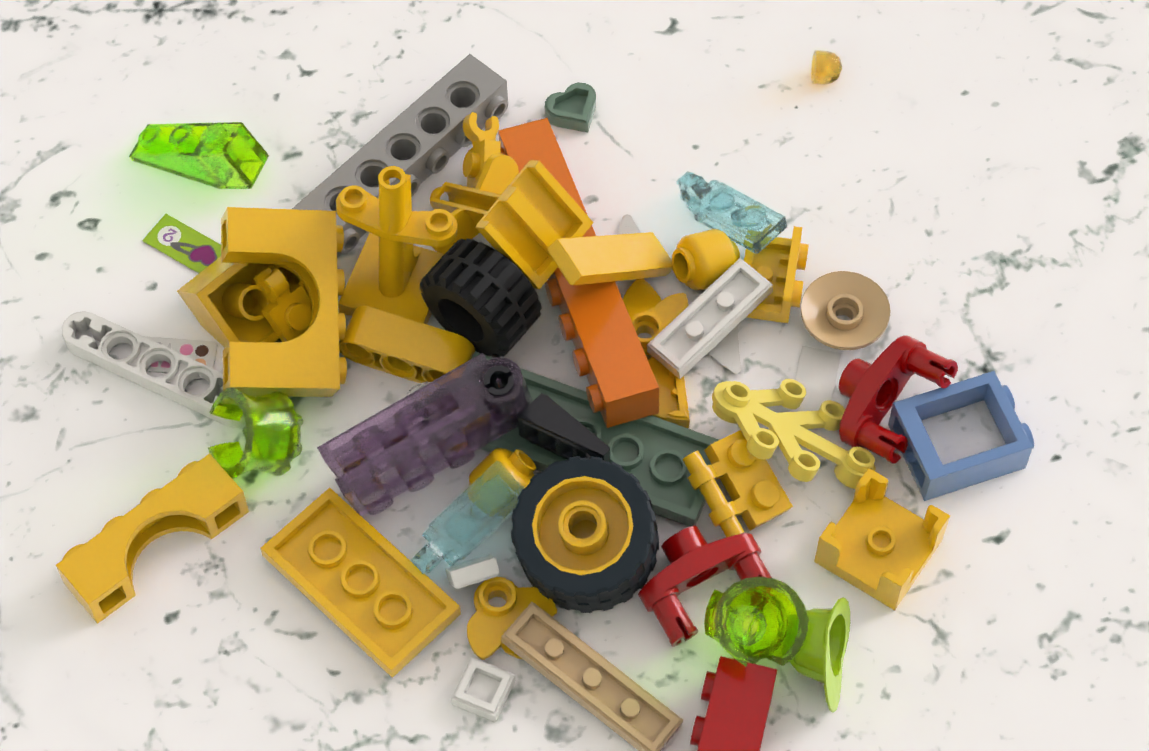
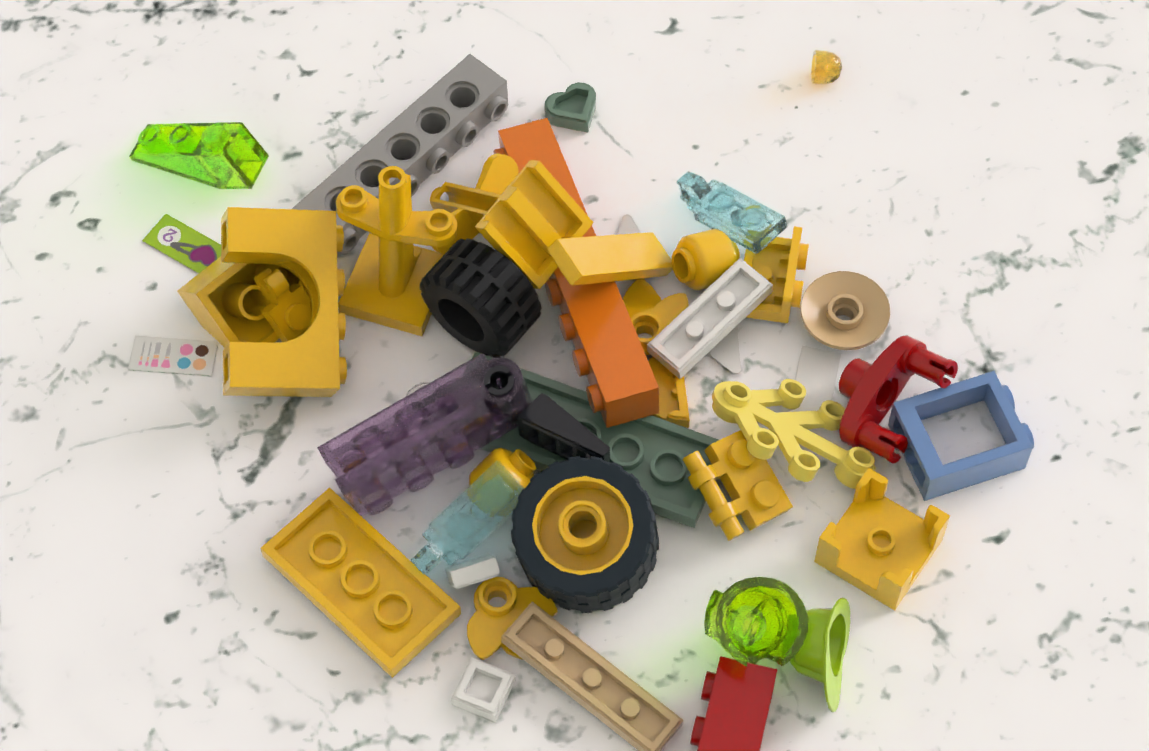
yellow arch [56,453,249,624] -> none
white beam [61,311,258,428] -> none
clear neon green helmet [208,387,304,479] -> none
yellow beam [339,305,475,392] -> none
yellow plate [463,112,501,188] -> none
red connector [638,526,780,647] -> none

